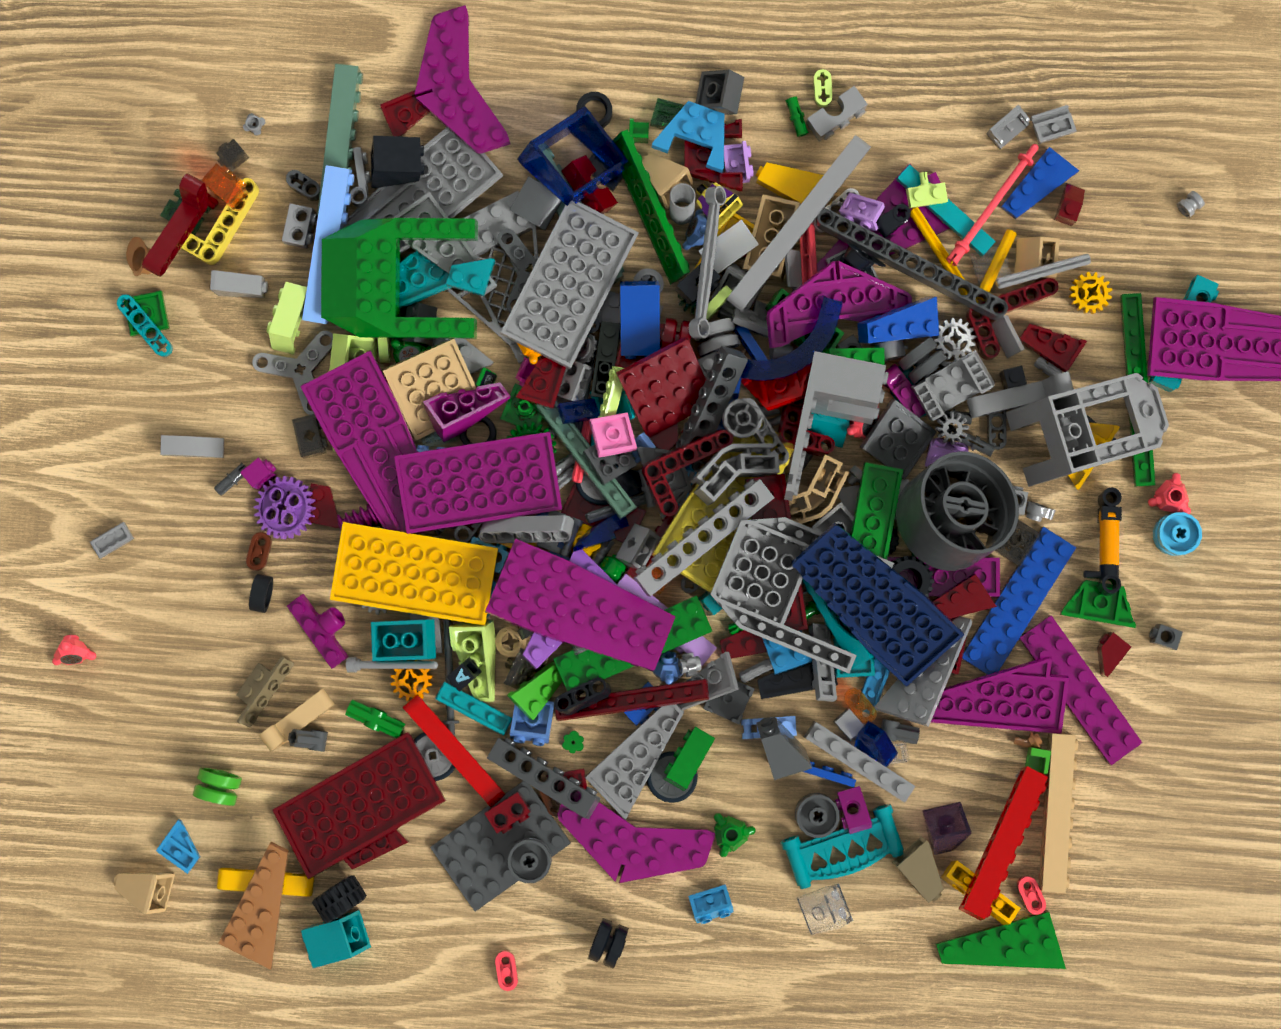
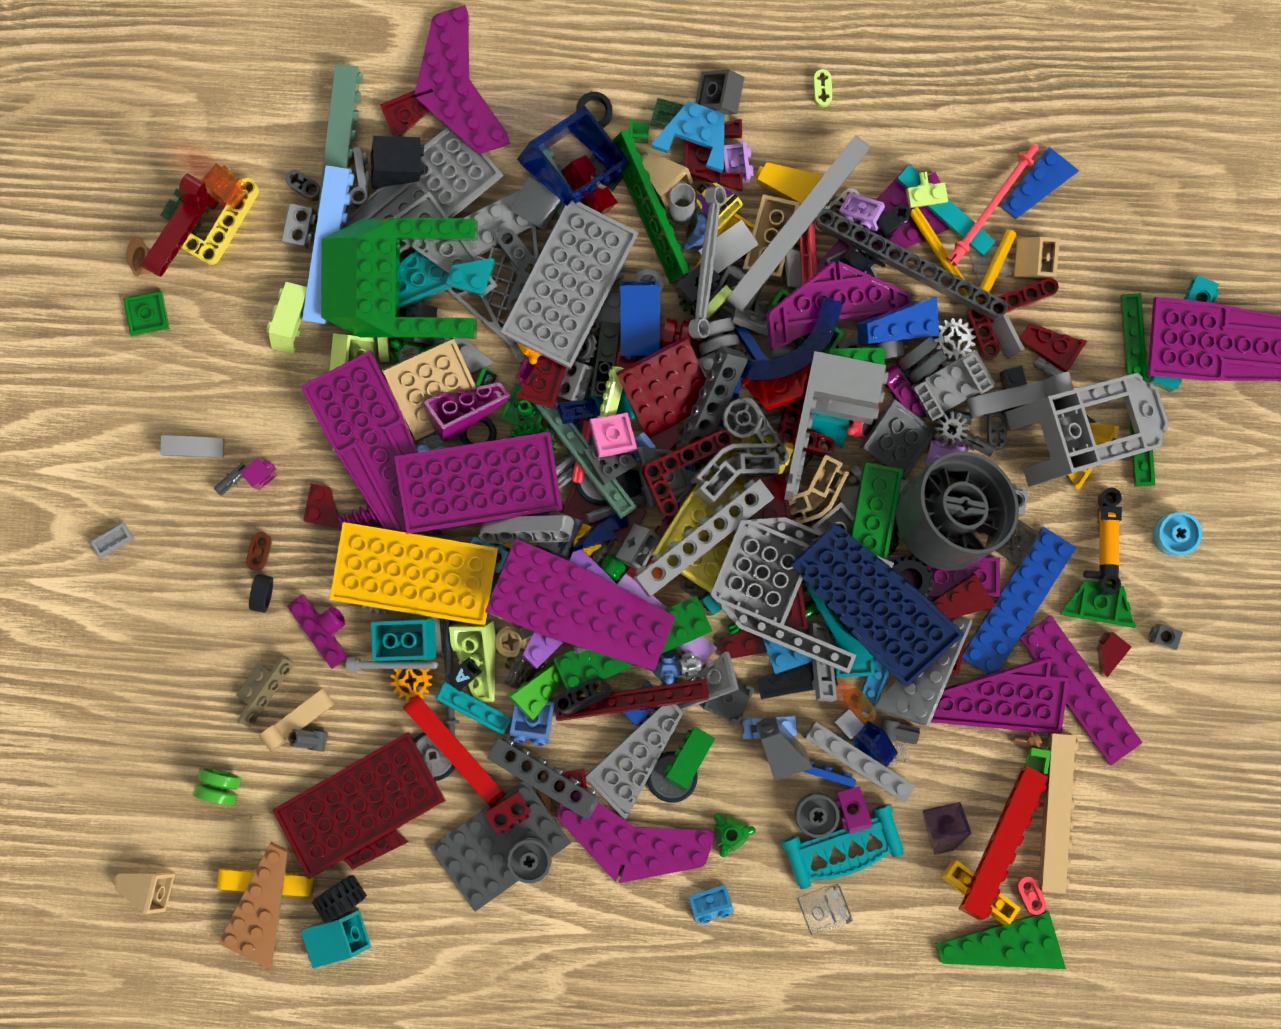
coral rock [52,635,96,665] -> none
teal beam [117,294,173,357] -> none
dark azure wing [156,819,200,874] -> none
light grey slope [210,270,268,298] -> none
clear smoke brick [216,139,249,172] -> none
light grey plate [243,113,266,136] -> none
light grey piece [252,331,333,416] -> none
medium lavender gear [254,476,316,540] -> none
clear smoke brick [292,414,328,459] -> none
green piece [345,699,406,738] -> none
dark grey beam [454,522,483,543] -> none
coral plate [495,950,518,991] -> none
green plant [562,731,584,754] -> none
black wheel [587,918,629,969] -> none
light grey axle [739,658,773,683] -> none
green pin [785,96,809,137] -> none
light grey arch [806,86,868,141] -> none
dark tan slope [892,837,944,903] -> none
light grey hinge [986,104,1030,149] -> none
light grey axle [996,254,1091,289] -> none
light grey piece [1026,501,1056,522] -> none
light grey plate [1030,105,1077,144] -> none
dark red slope [1054,184,1085,226] -> none
yellow gear [1069,272,1112,314] -> none
coral rock [1148,473,1191,514] -> none
light grey wheel [1177,191,1205,218] -> none

